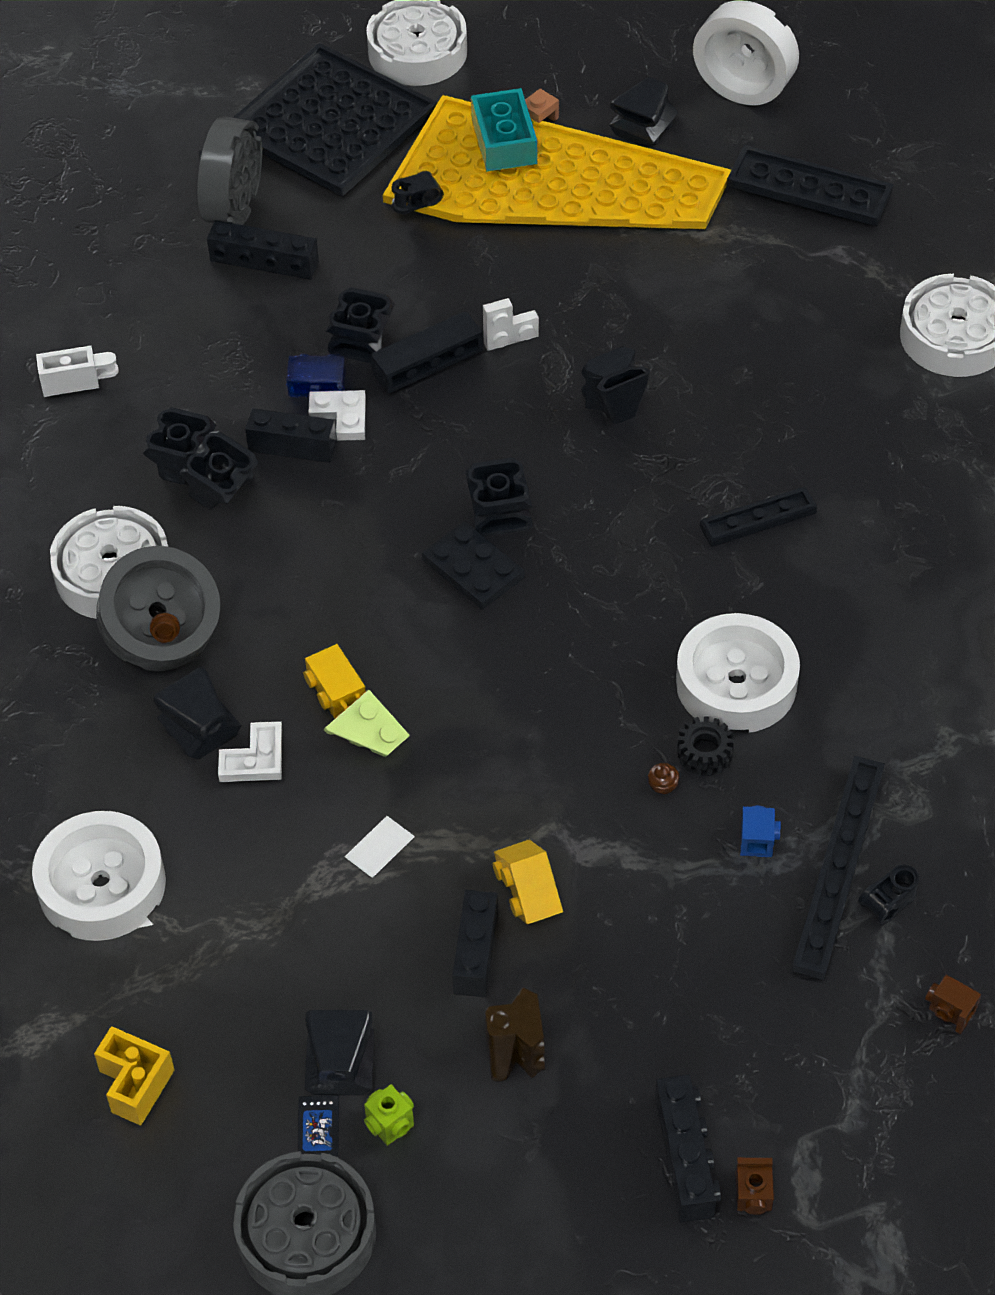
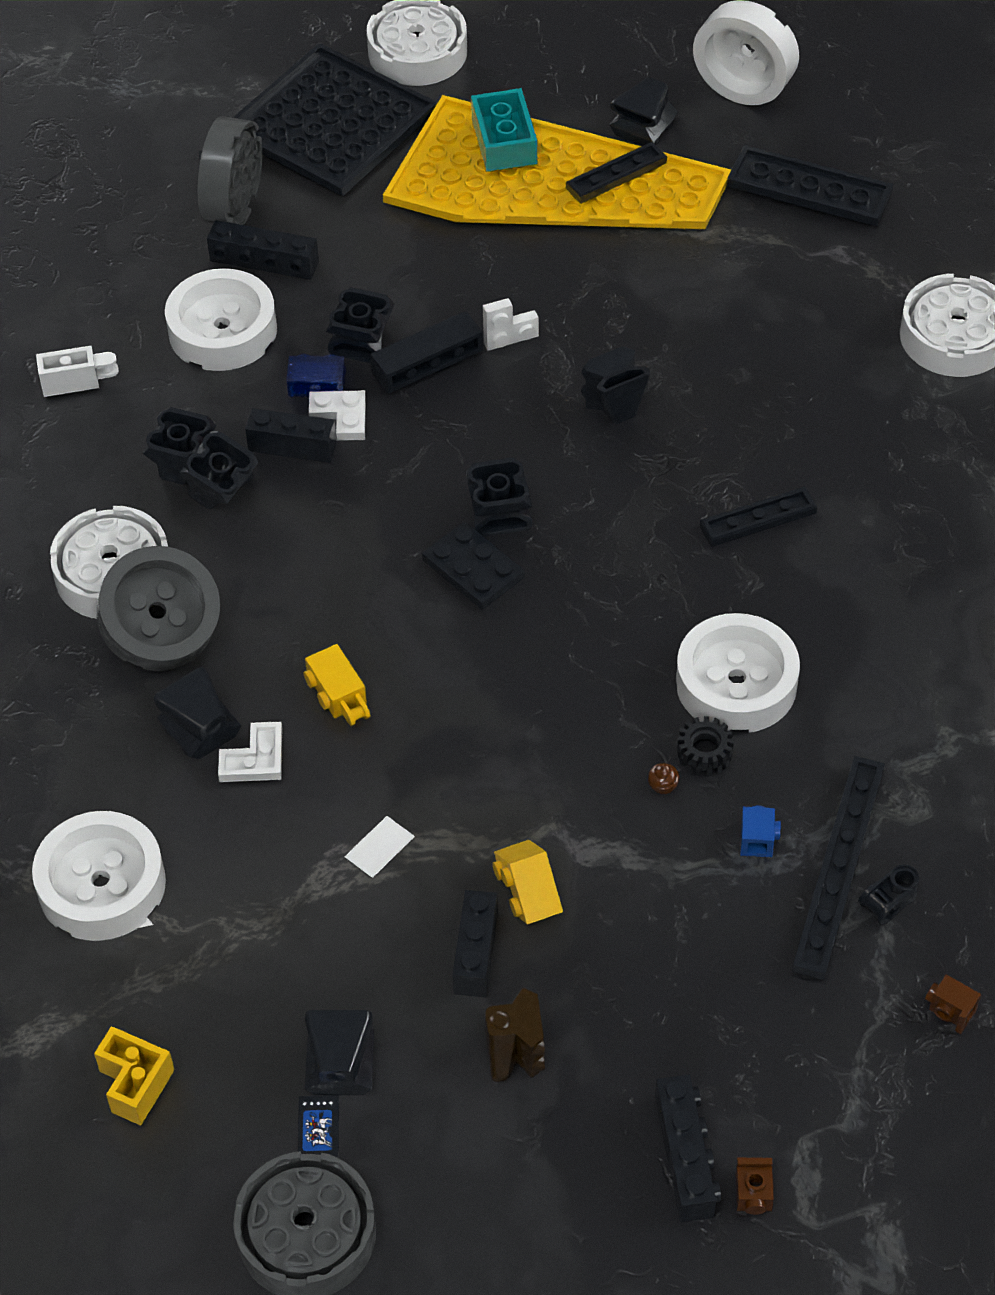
reddish brown plate [150,613,180,643] -> none
yellowish green wing [324,690,410,757] -> none
lime brick [364,1084,414,1146] -> none
black piece [392,171,444,214] -> none
nougat bracket [525,89,559,123] -> none
none -> white brick [165,269,277,371]
none -> black tile [566,142,667,204]

